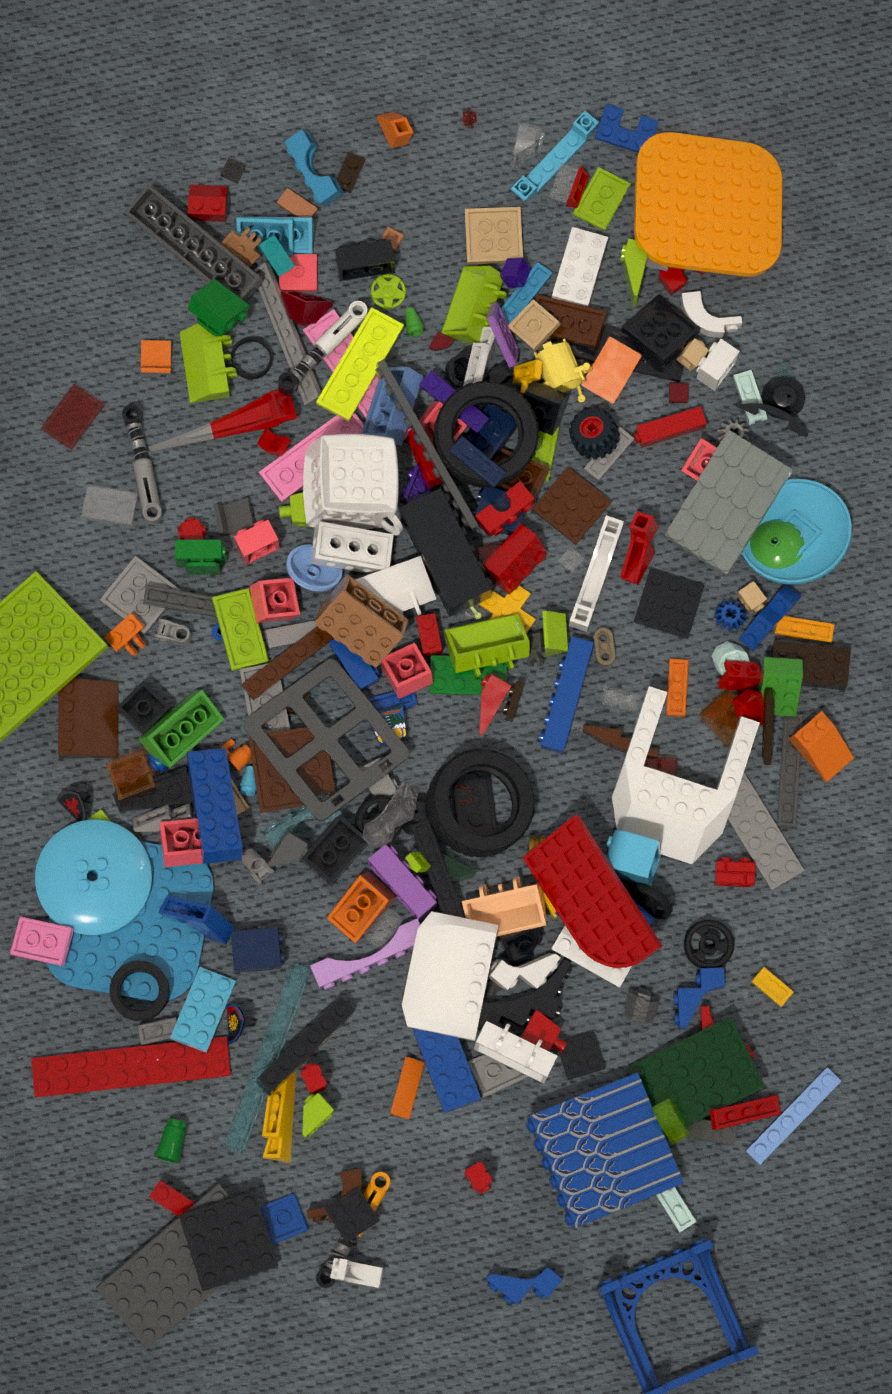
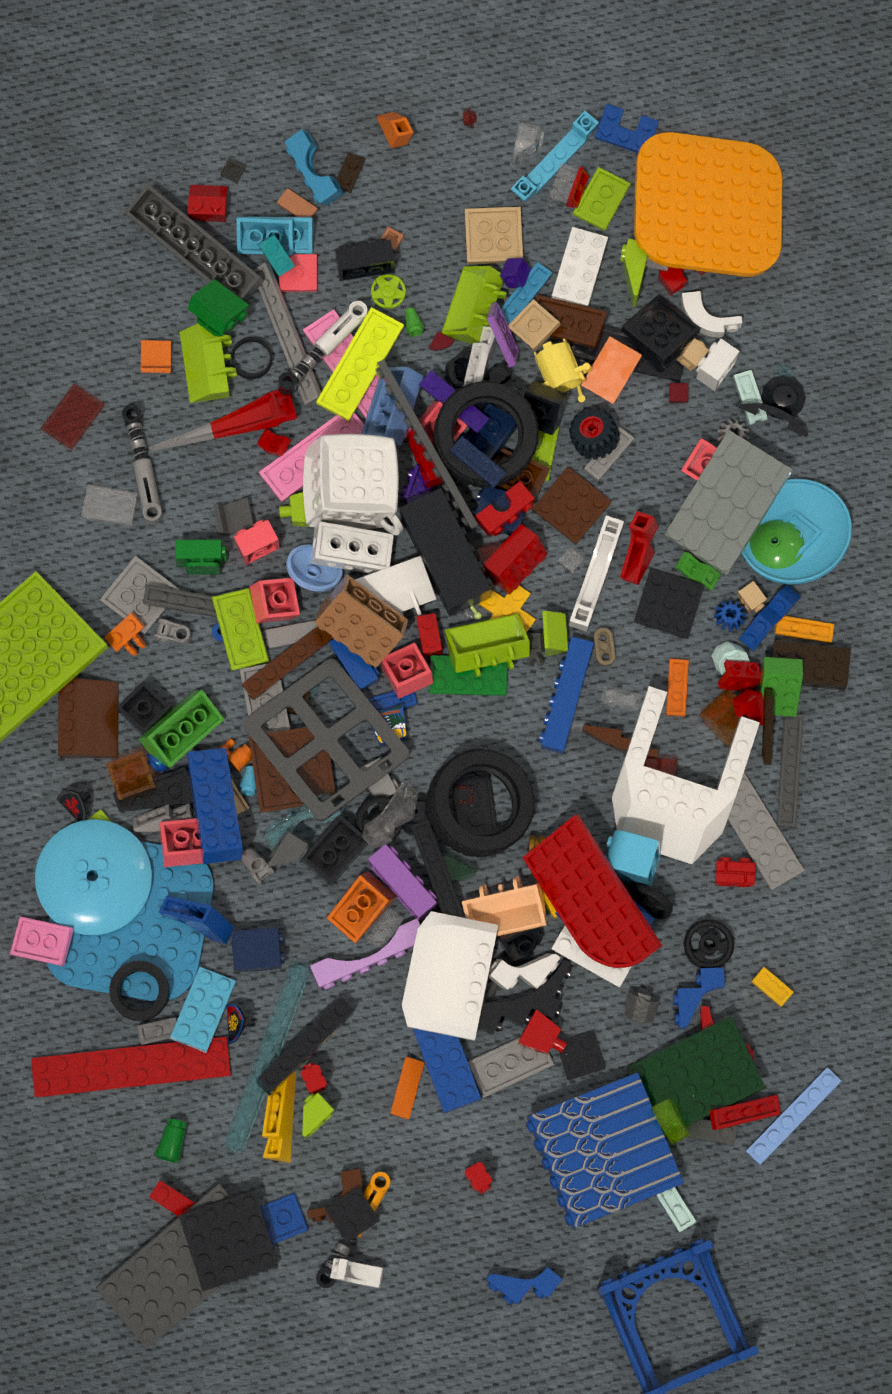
red brick [177,518,206,540] -> none
medium nougat hinge [220,227,262,267] -> none
dark red slope [281,291,333,326] -> none
lime plate [405,852,431,873] -> none
white piece [474,1021,557,1084] -> none
red slope [479,673,511,736] -> none
dark brown plate [503,681,524,722] -> none
yellow plate [512,359,542,395] -> none
red brick [633,406,707,448] -> none
orange slope [789,711,854,783] -> none
none -> bright green slope [675,552,721,591]

